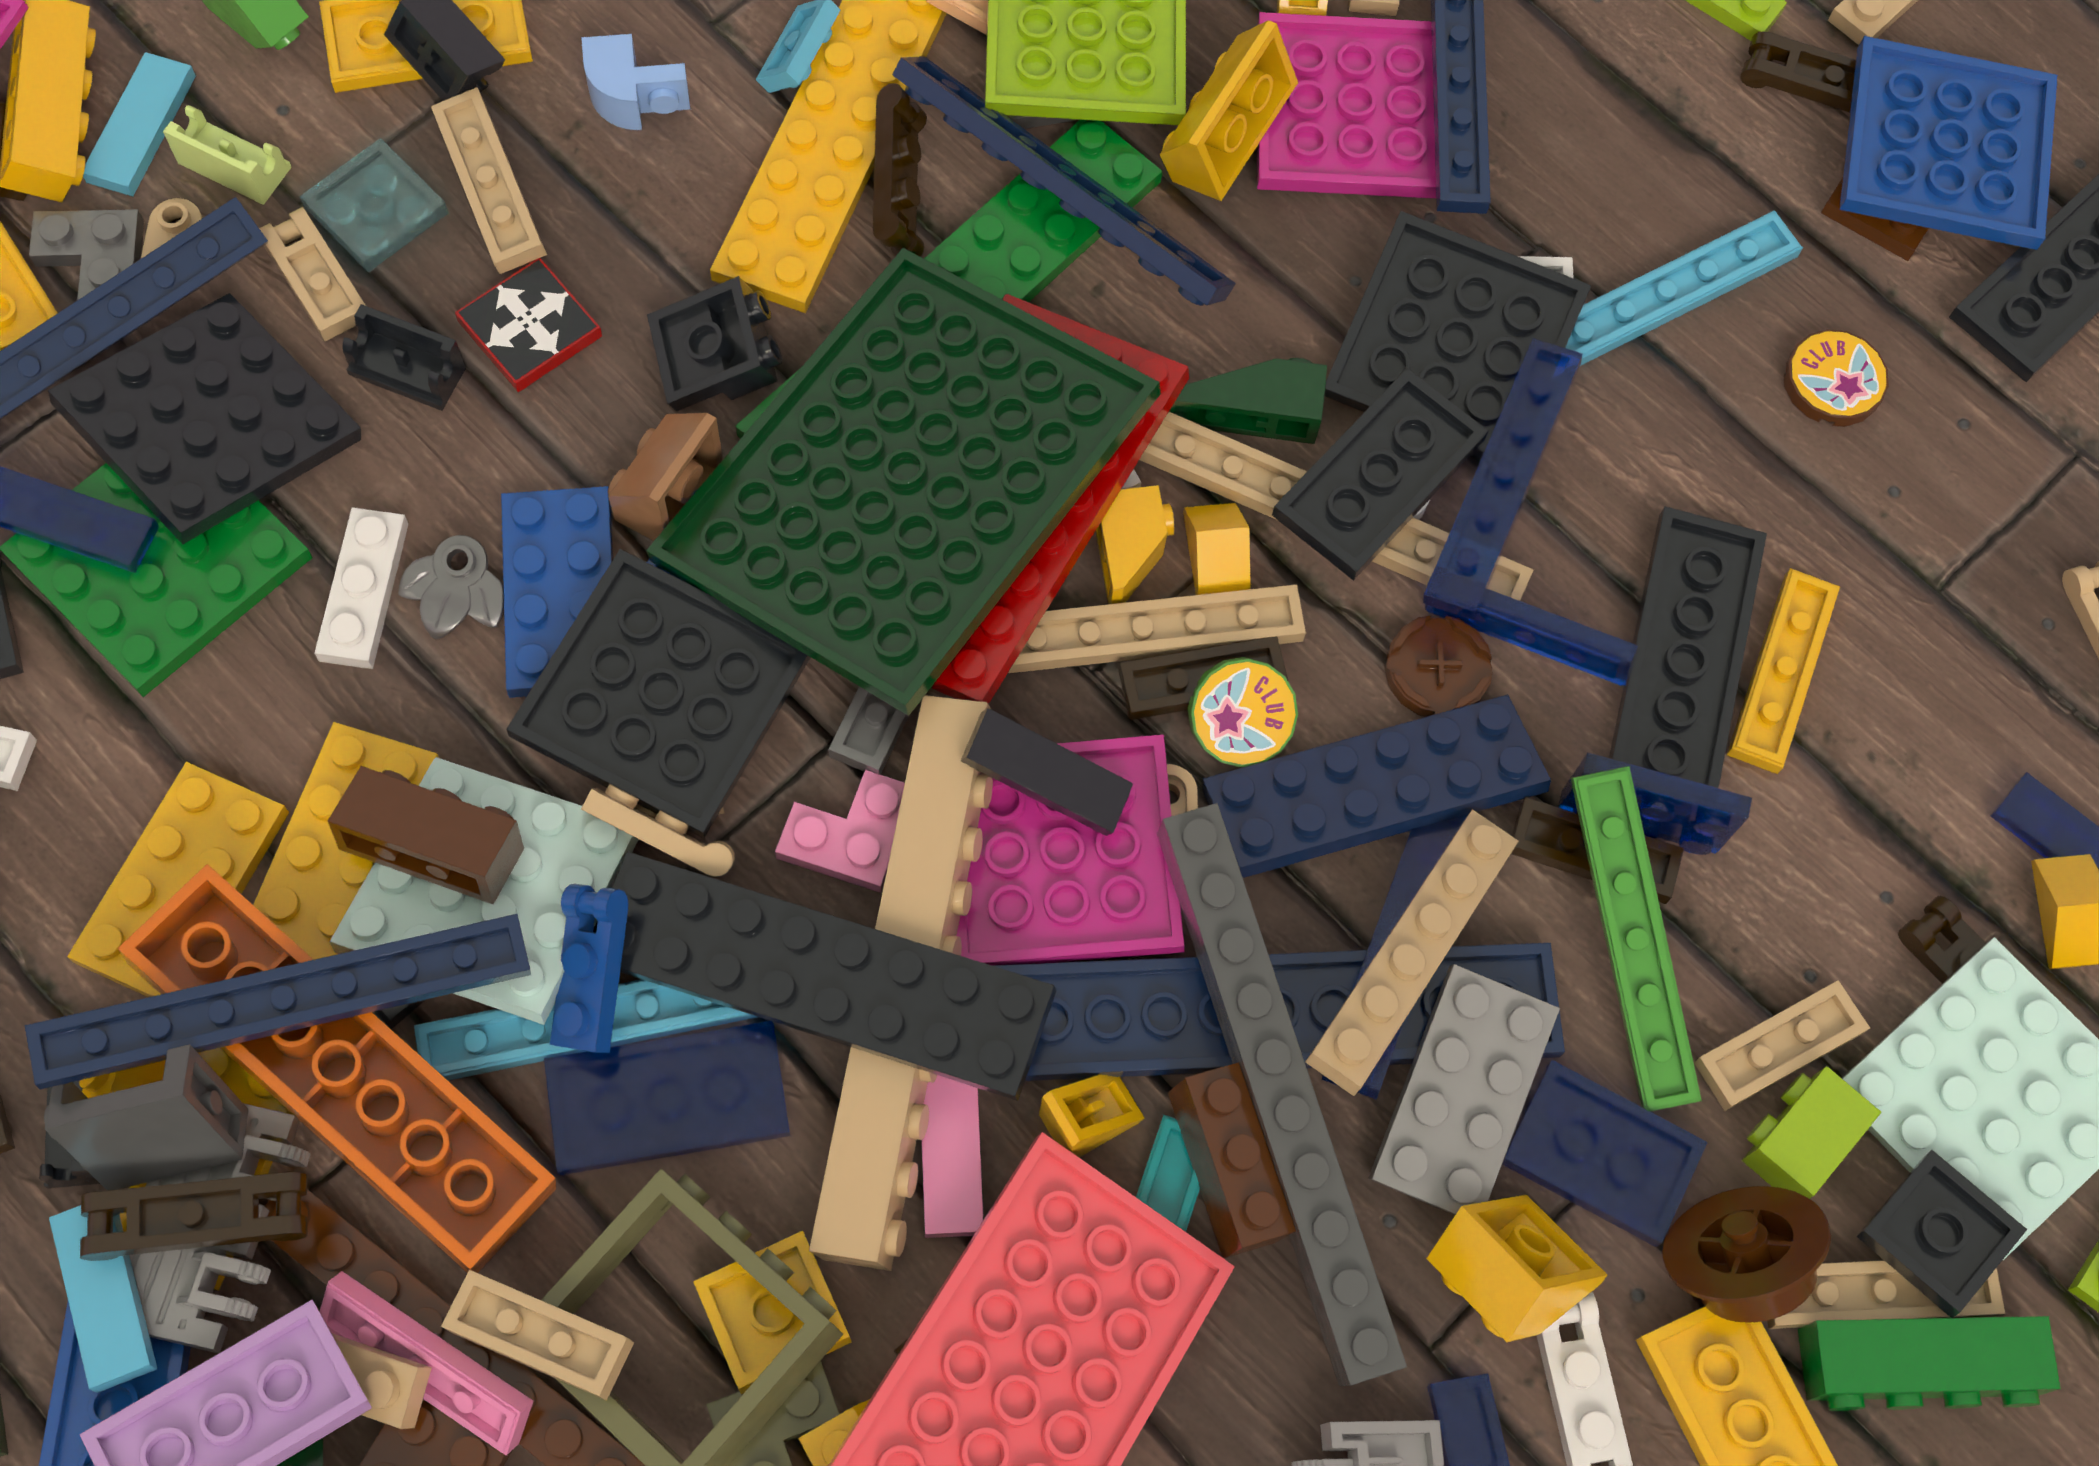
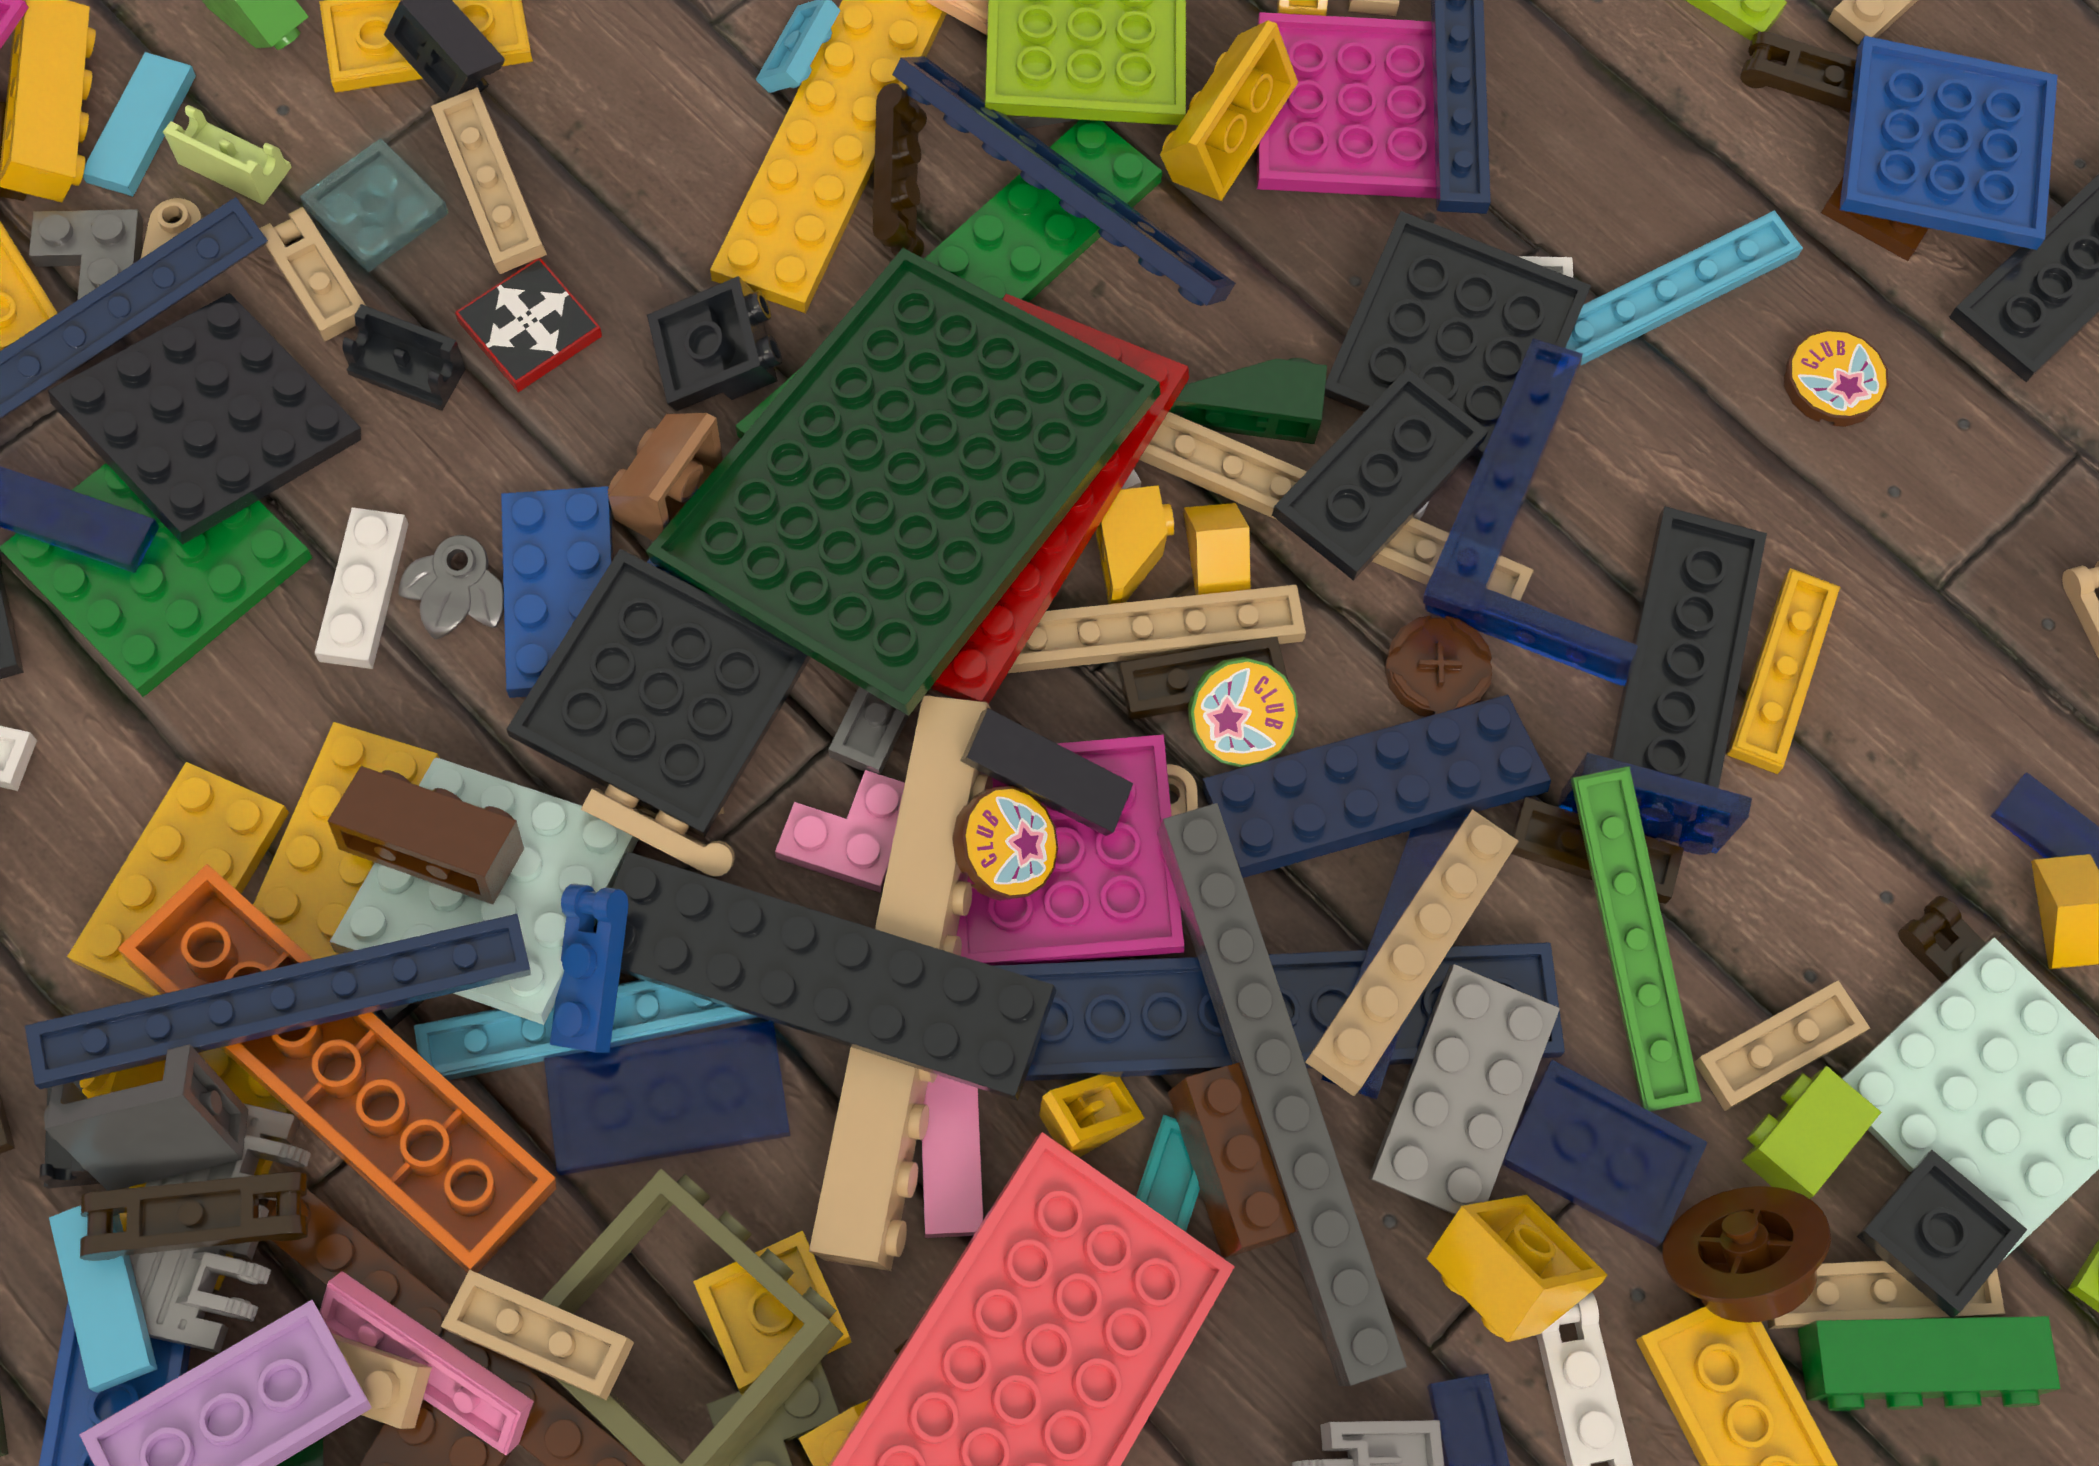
light blue brick [581,34,690,130] -> none
none -> tile [952,786,1058,901]

